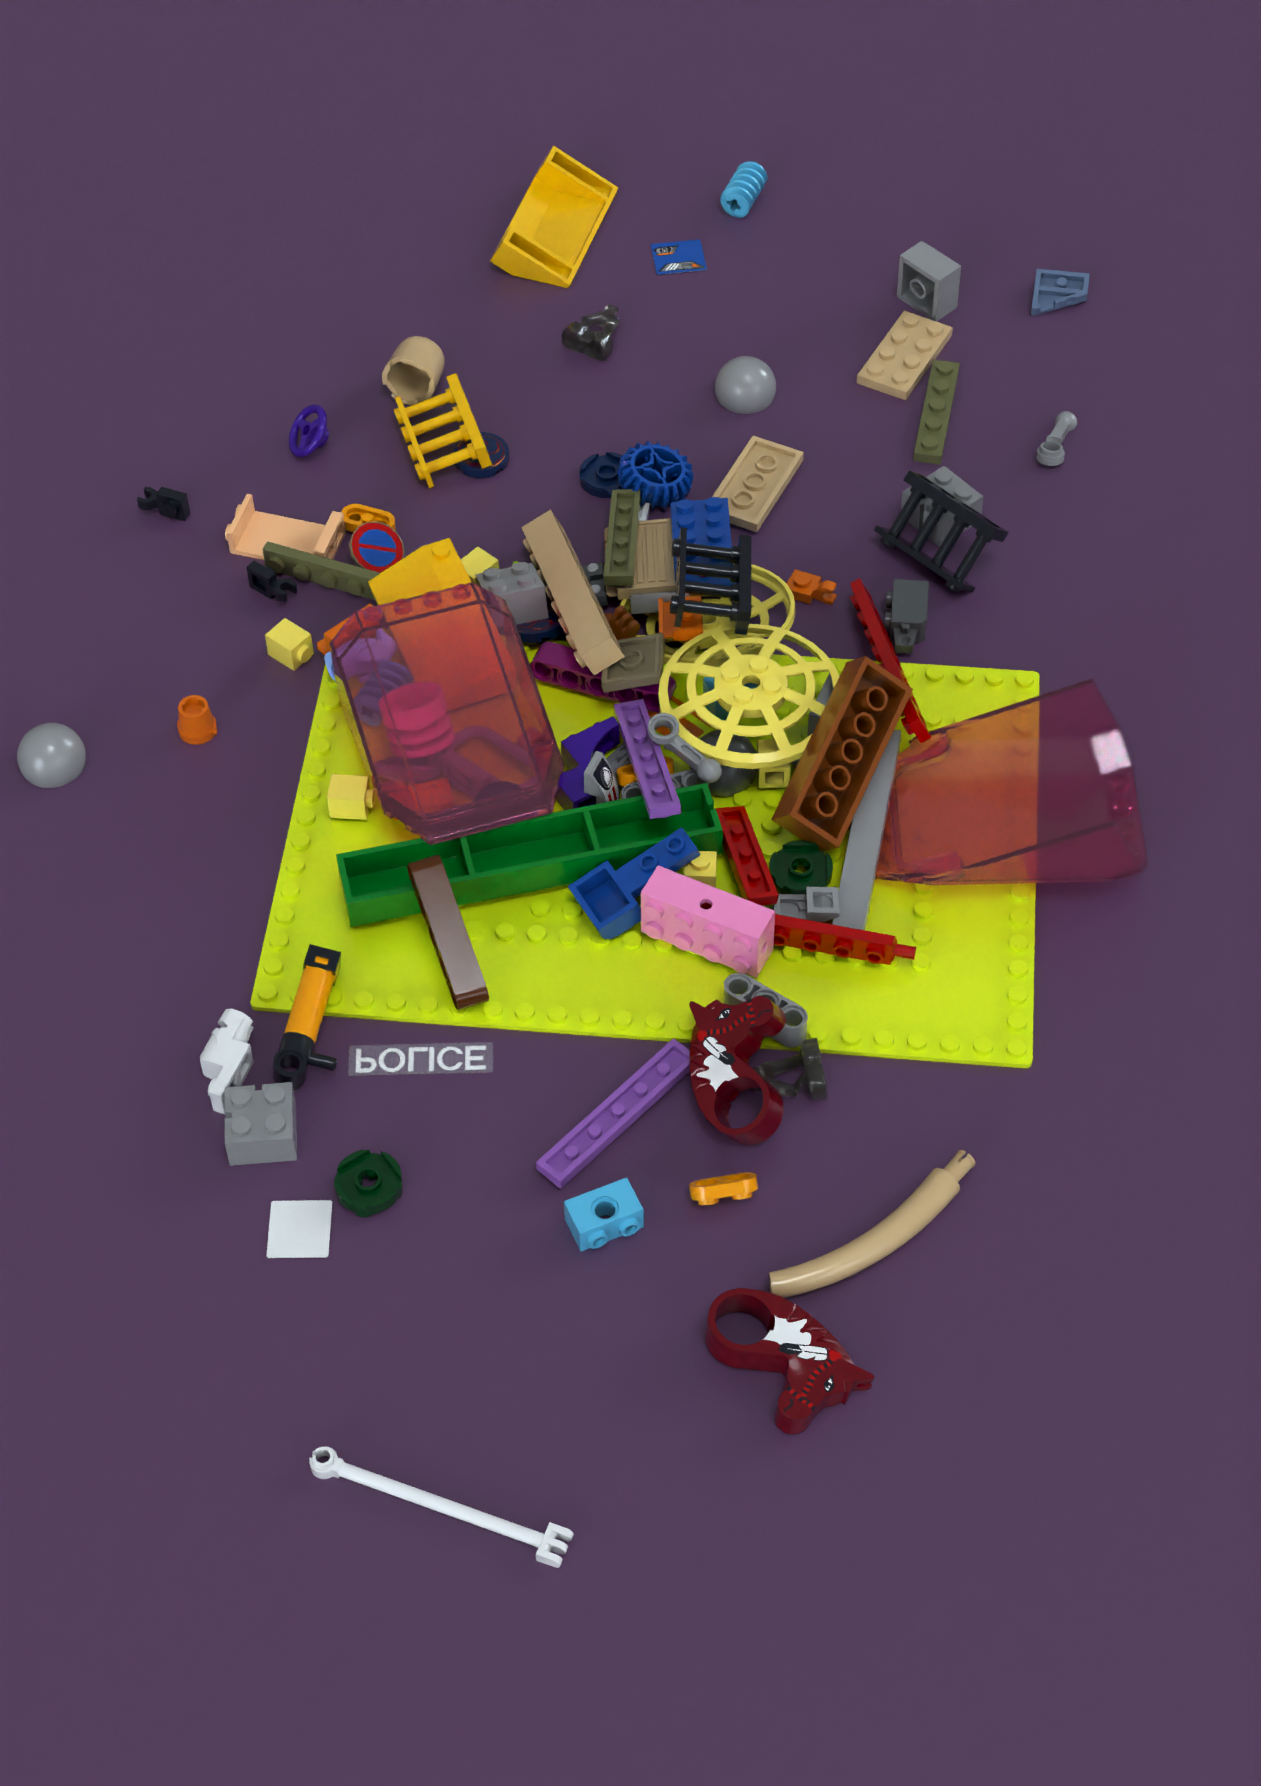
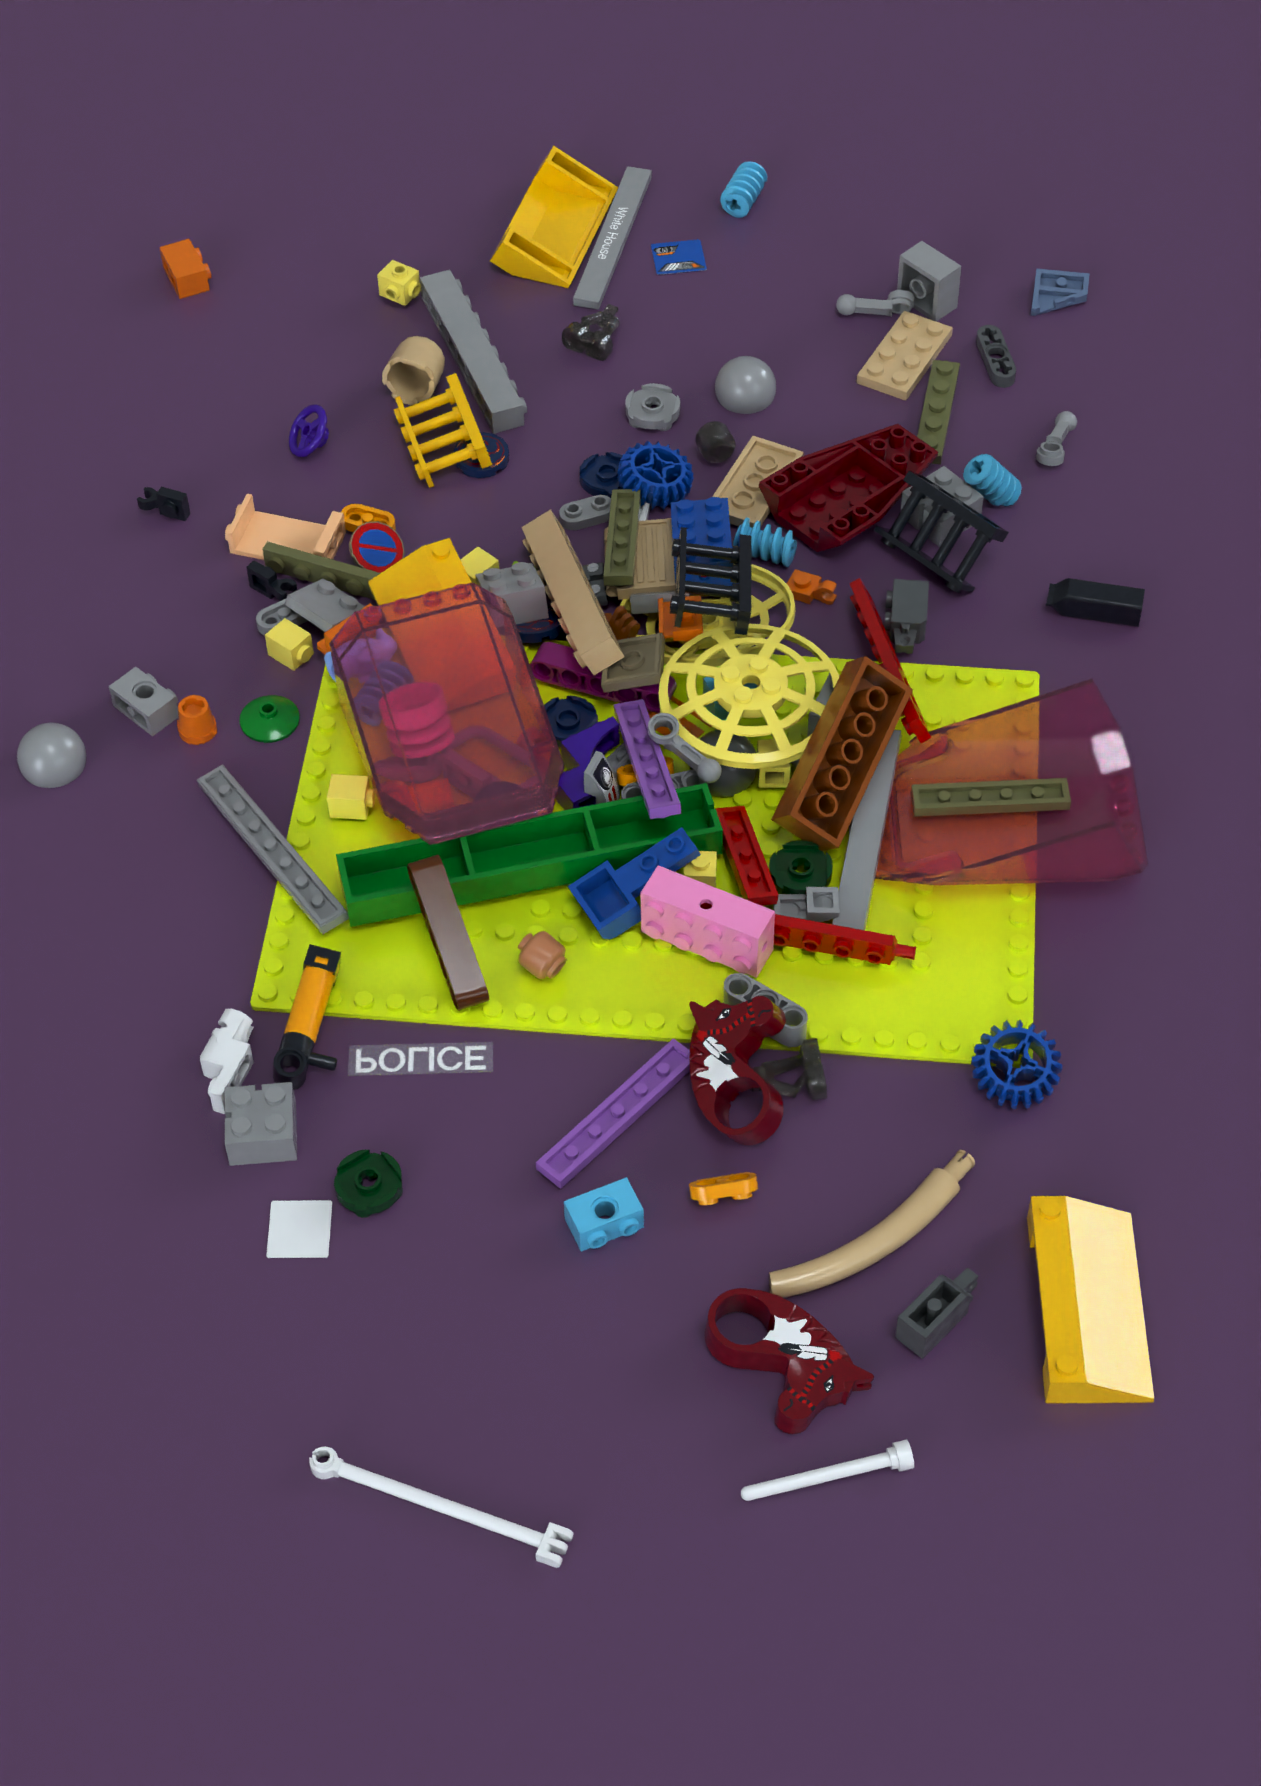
none -> light grey brick [109,667,178,737]
none -> orange brick [159,239,212,299]
none -> light grey tile [197,764,349,935]
none -> green dish [240,695,300,743]
none -> light grey plate [256,599,308,635]
none -> light grey plate [285,579,365,632]
none -> light yellow brick [377,260,421,306]
none -> light grey brick [420,269,527,434]
none -> nougat head [518,931,567,979]
none -> dark blue tile [538,696,598,747]
none -> light grey plate [559,495,611,530]
none -> light grey tile [573,166,652,310]
none -> light grey plate [625,383,680,431]
none -> clear smoke head [695,421,736,463]
none -> medium azure piece [733,517,797,567]
none -> white piece [741,1439,914,1501]
none -> dark red wedge [759,423,938,552]
none -> light grey piece [836,290,915,317]
none -> dark grey hinge [895,1268,978,1359]
none -> olive plate [911,778,1071,817]
none -> medium azure piece [963,454,1022,506]
none -> blue gear [971,1020,1063,1110]
none -> dark grey beam [976,325,1016,388]
none -> yellow slope [1027,1196,1154,1403]
none -> black piece [1046,578,1145,627]

